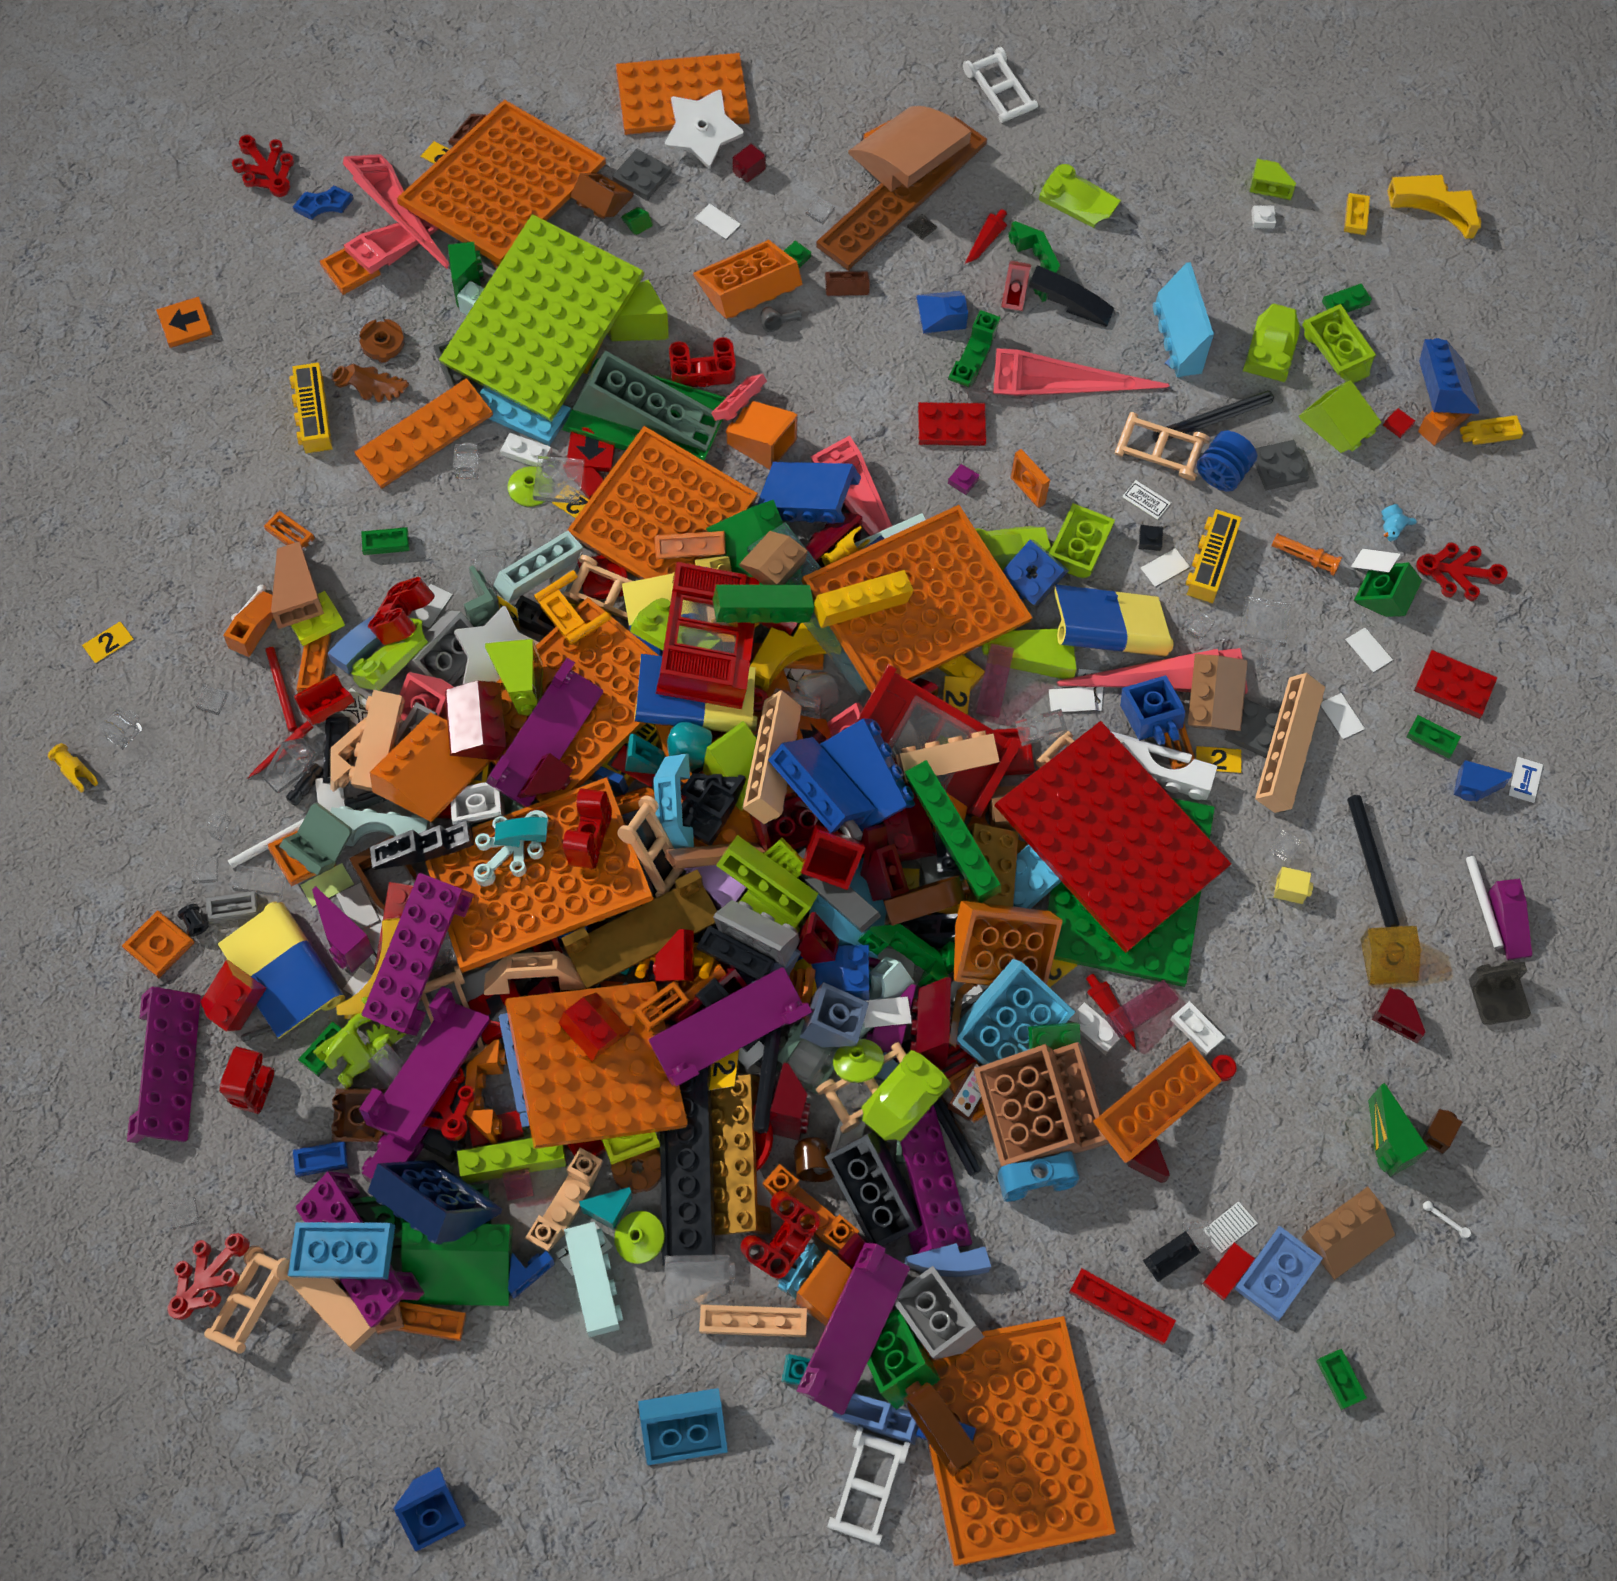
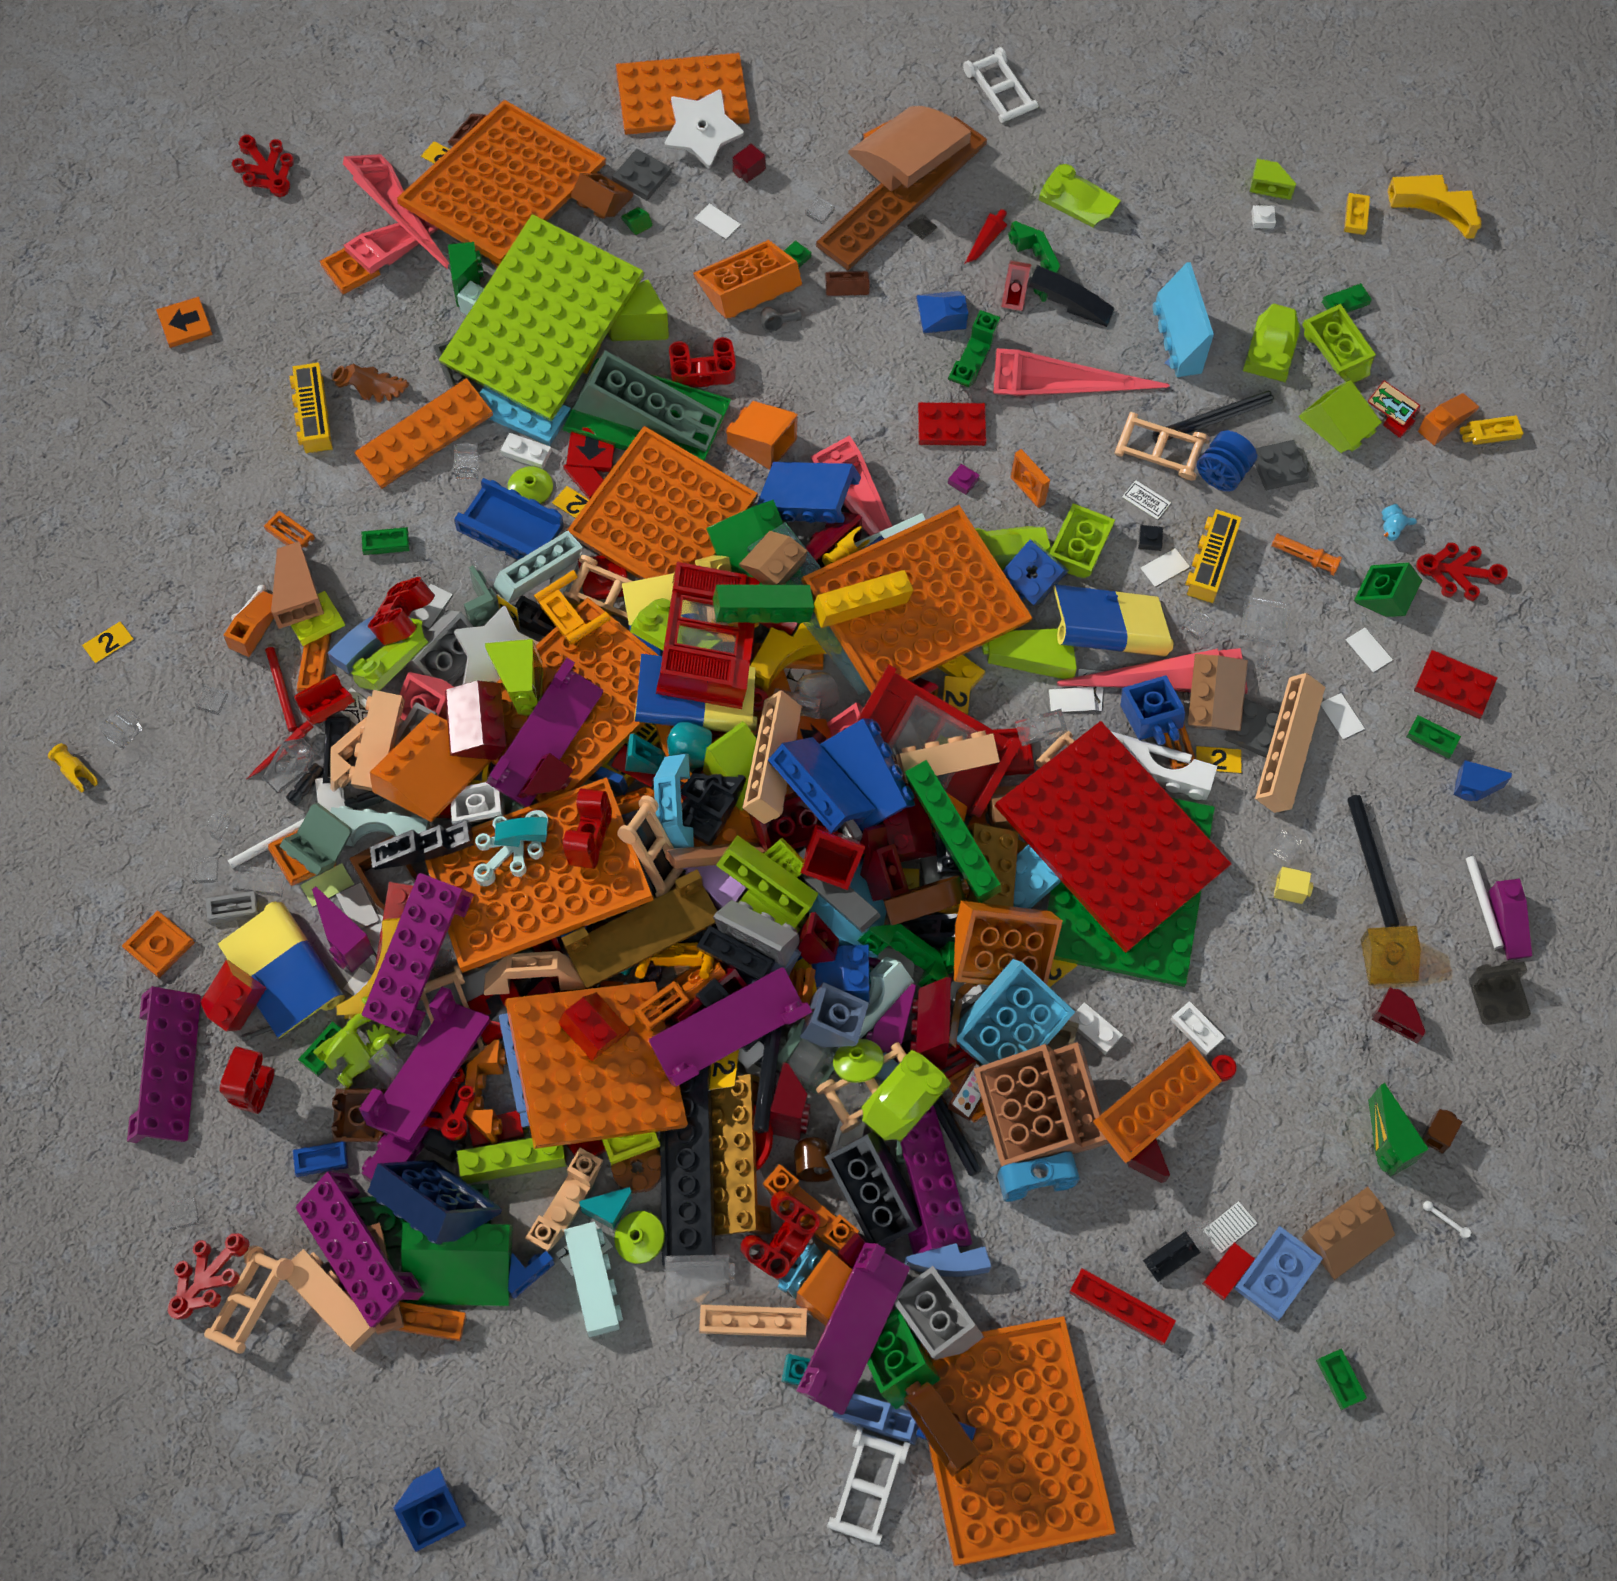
black bush [178,904,209,937] -> none
dark azure plate [288,1222,395,1279] -> none
blue tile [293,186,354,220] -> none
dark orange plate [359,319,405,363] -> none
clear pink plate [503,1168,534,1201] -> none
clear plate [533,456,584,504] -> none
dark azure slope [638,1388,728,1466] -> none
red slope [653,929,694,982] -> none
orange tile [655,531,726,559] -> none
coral plate [711,374,767,421] -> none
white sticker [864,997,912,1028] -> none
clear pink tile [976,644,1014,718] -> none
green plate [1028,1023,1081,1050] -> none
red bar [1086,973,1136,1050] -> none
clear pink tile [1105,980,1179,1038] -> none
white sticker [1351,549,1400,572] -> none
blue slope [1419,338,1479,414] -> none
white sticker [1509,757,1543,803] -> none
none -> blue panel [454,478,564,560]
none -> panel [1368,380,1420,427]

